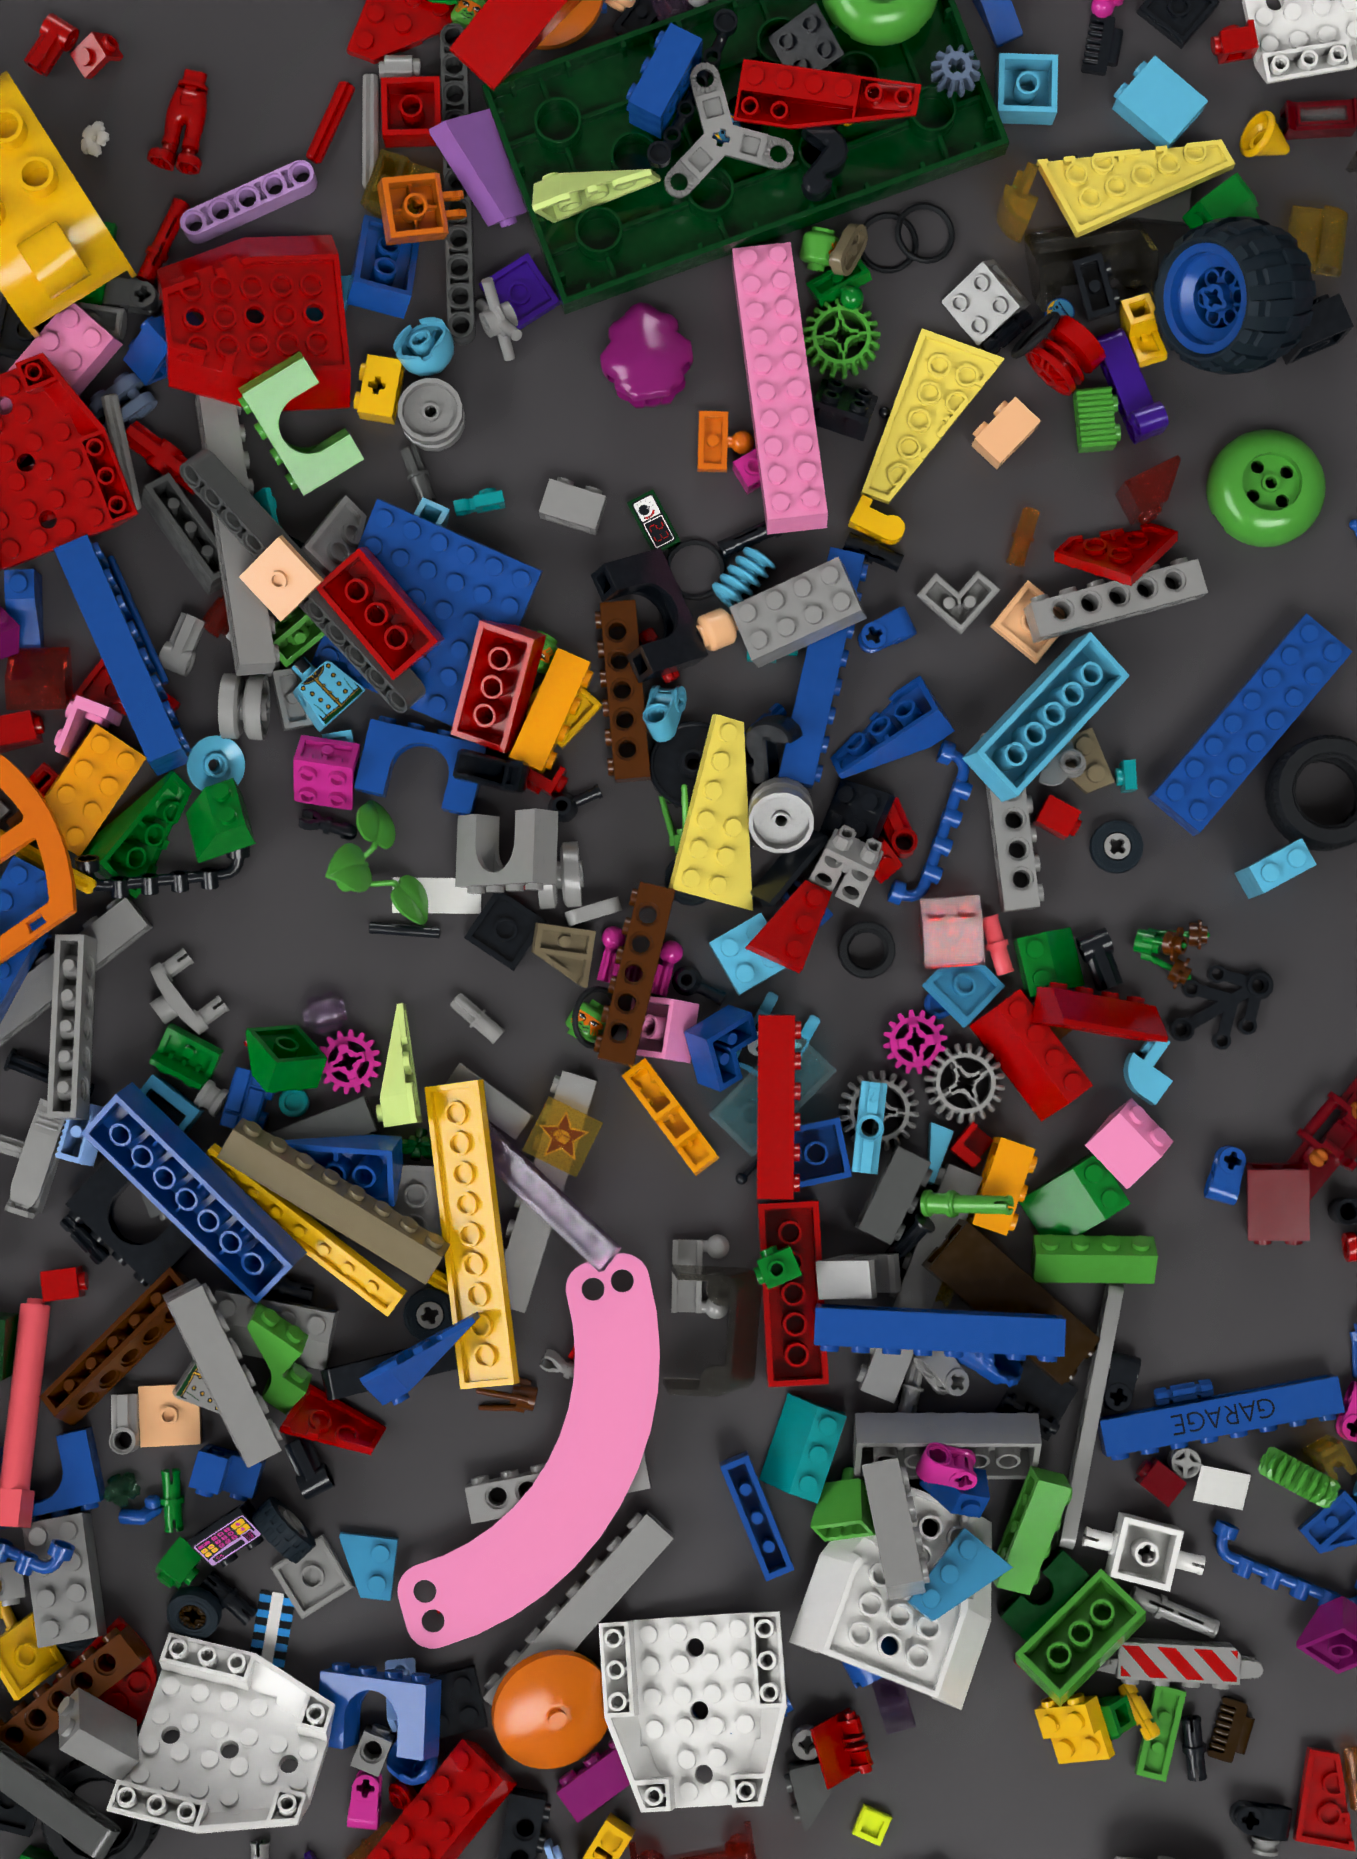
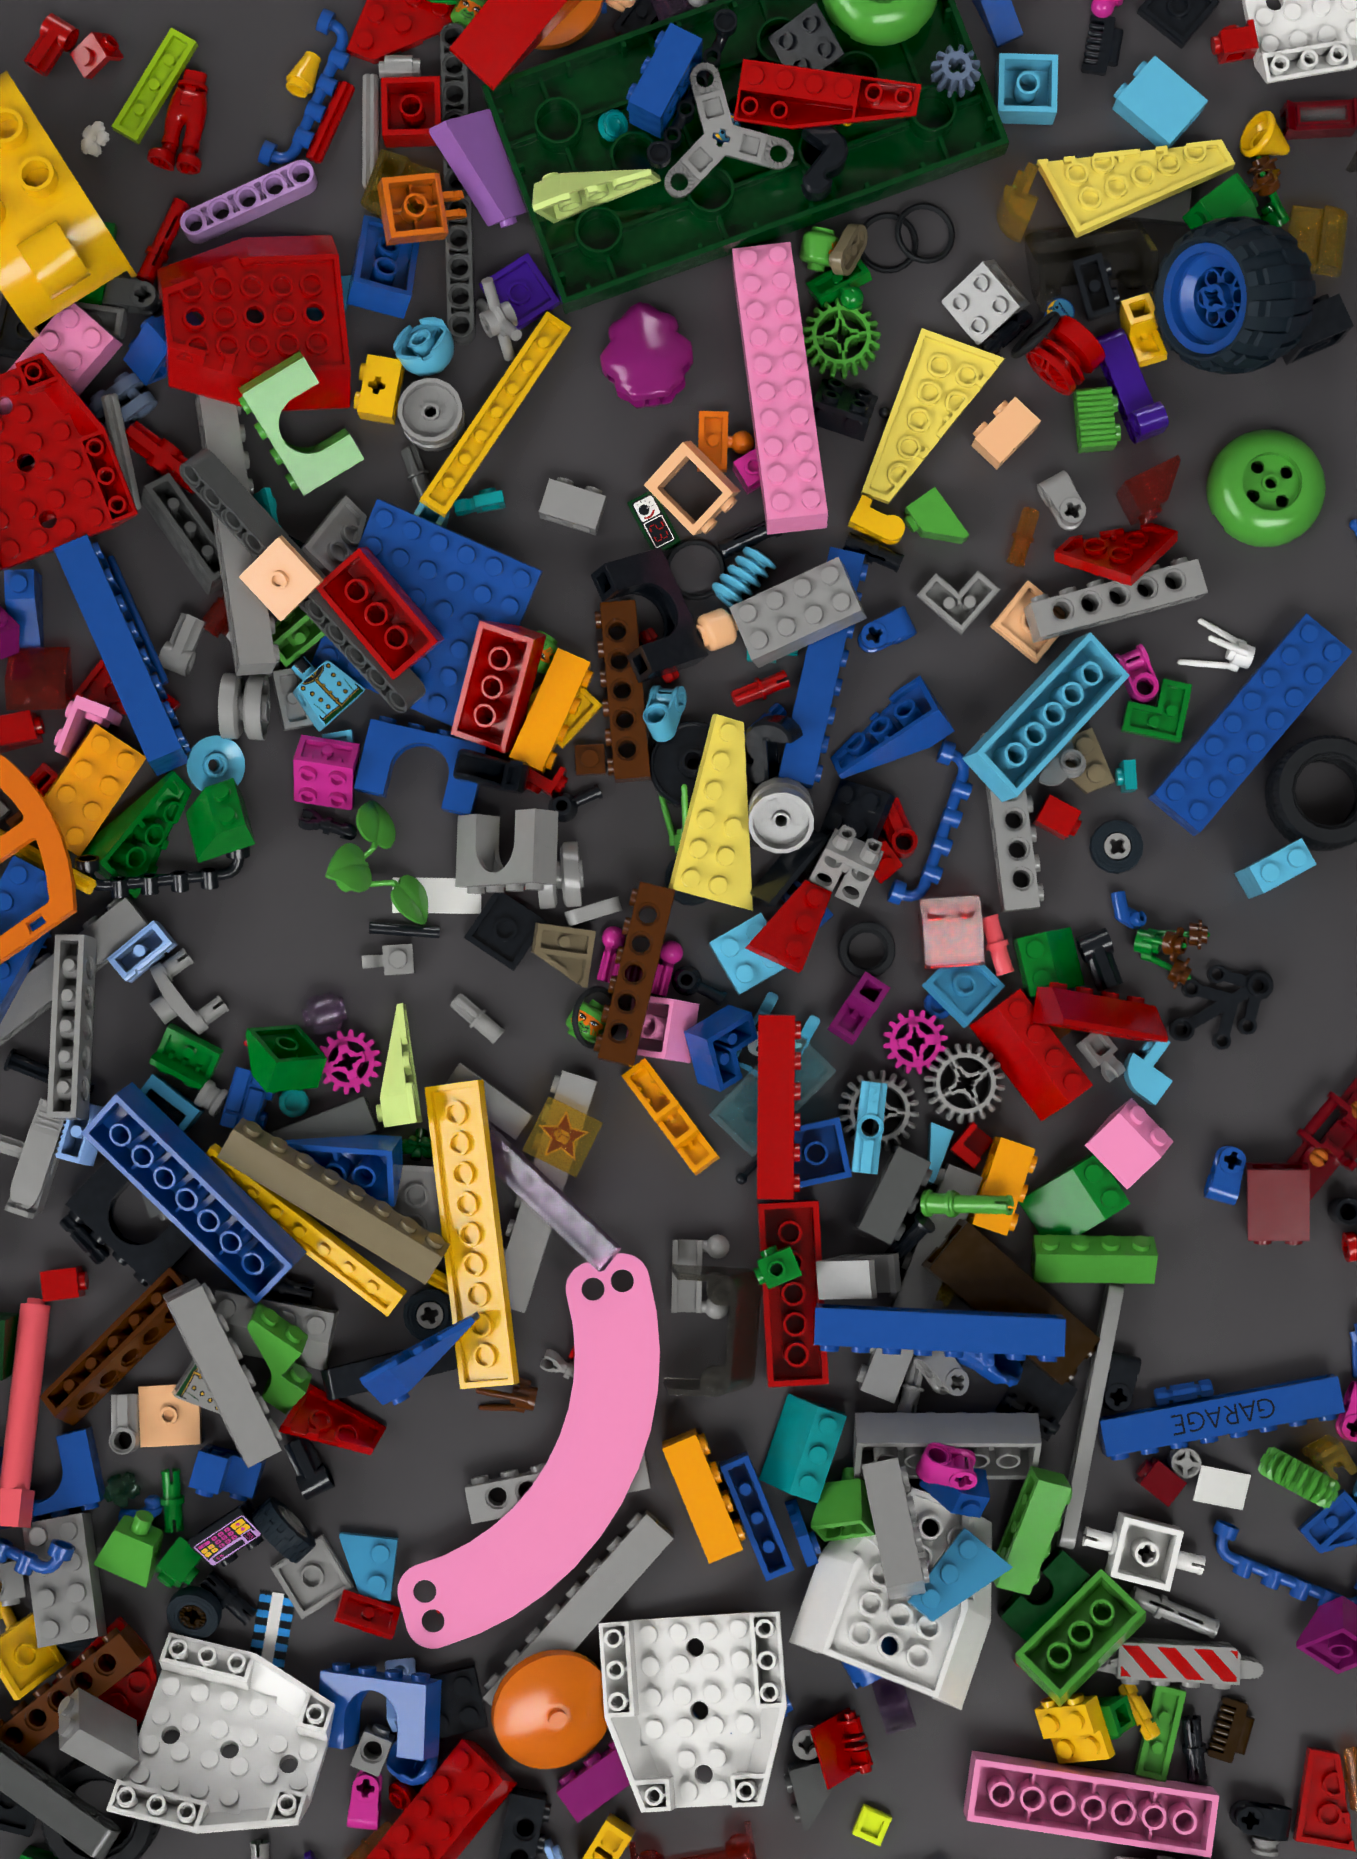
none -> bright green torso [93,1510,163,1588]
none -> light blue brick [107,920,178,983]
none -> lime plate [111,27,198,145]
none -> blue bar [258,8,350,167]
none -> yellow cone [286,51,321,98]
none -> red plate [334,1589,401,1640]
none -> light grey plate [362,943,415,976]
none -> yellow plate [419,311,572,518]
none -> reddish brown plate [575,744,606,776]
none -> teal tile [598,110,628,142]
none -> light nougat window [644,441,740,535]
none -> light orange brick [662,1428,746,1564]
none -> red axle [731,669,790,707]
none -> blue wing [784,1498,822,1567]
none -> magenta brick [827,971,890,1046]
none -> bright green slope [903,487,969,544]
none -> bright pink brick [963,1750,1219,1858]
none -> light grey piece [1037,470,1086,531]
none -> light grey plate [1076,1033,1126,1083]
none -> blue arm [1110,891,1147,929]
none -> dark pink piece [1113,644,1159,704]
none -> green plate [1121,678,1192,744]
none -> white plant [1177,618,1256,672]
none -> plant [1247,155,1290,227]

